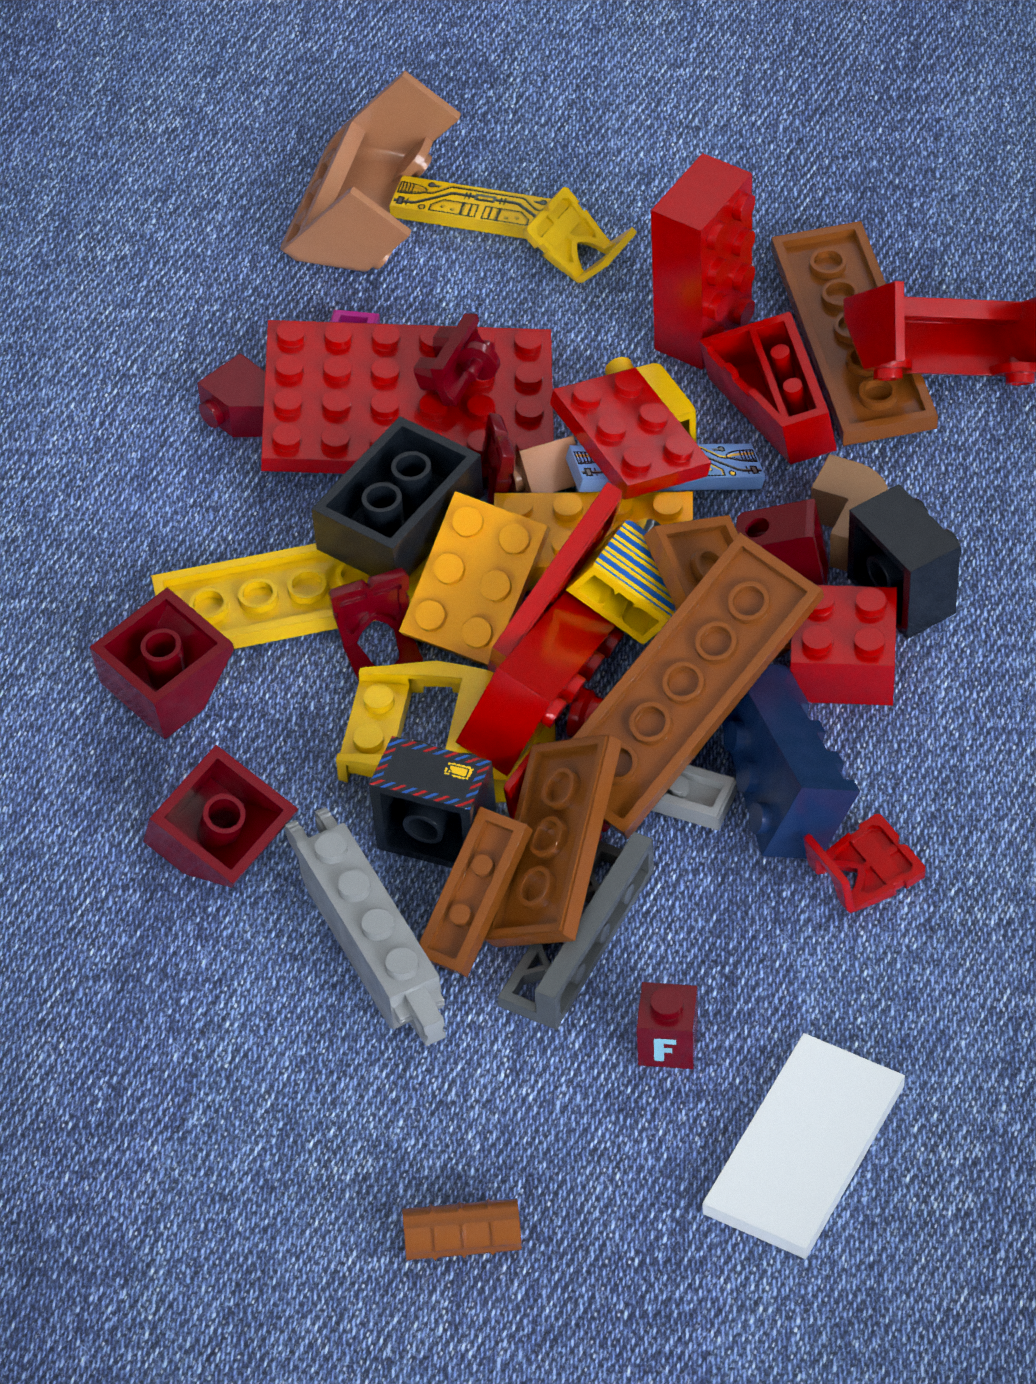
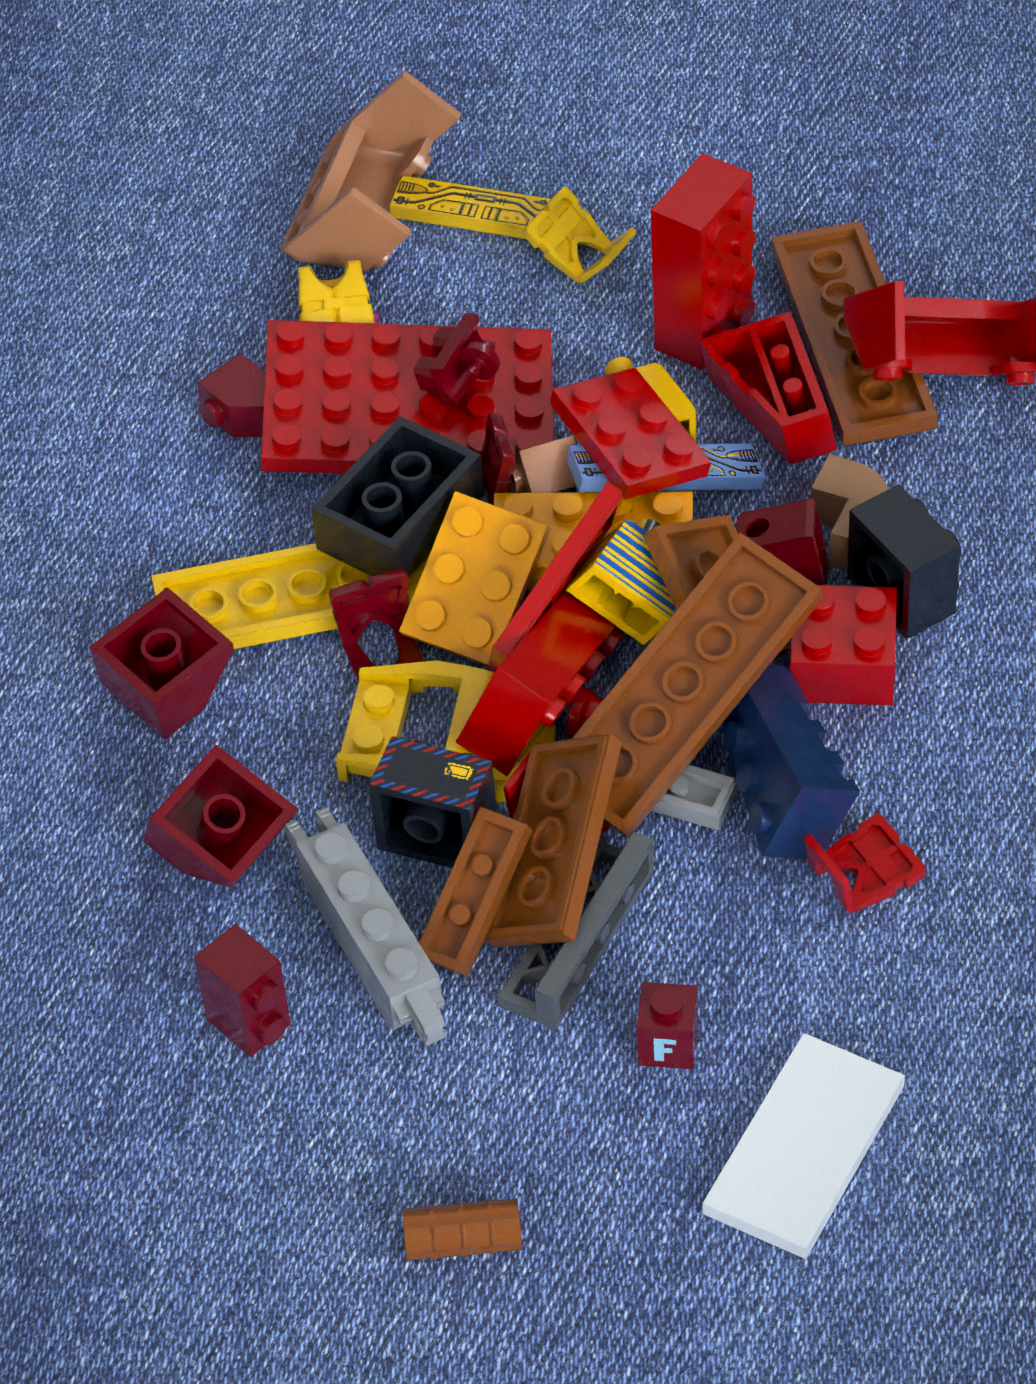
none -> dark red brick [194,924,291,1057]
none -> yellow piece [298,260,375,323]

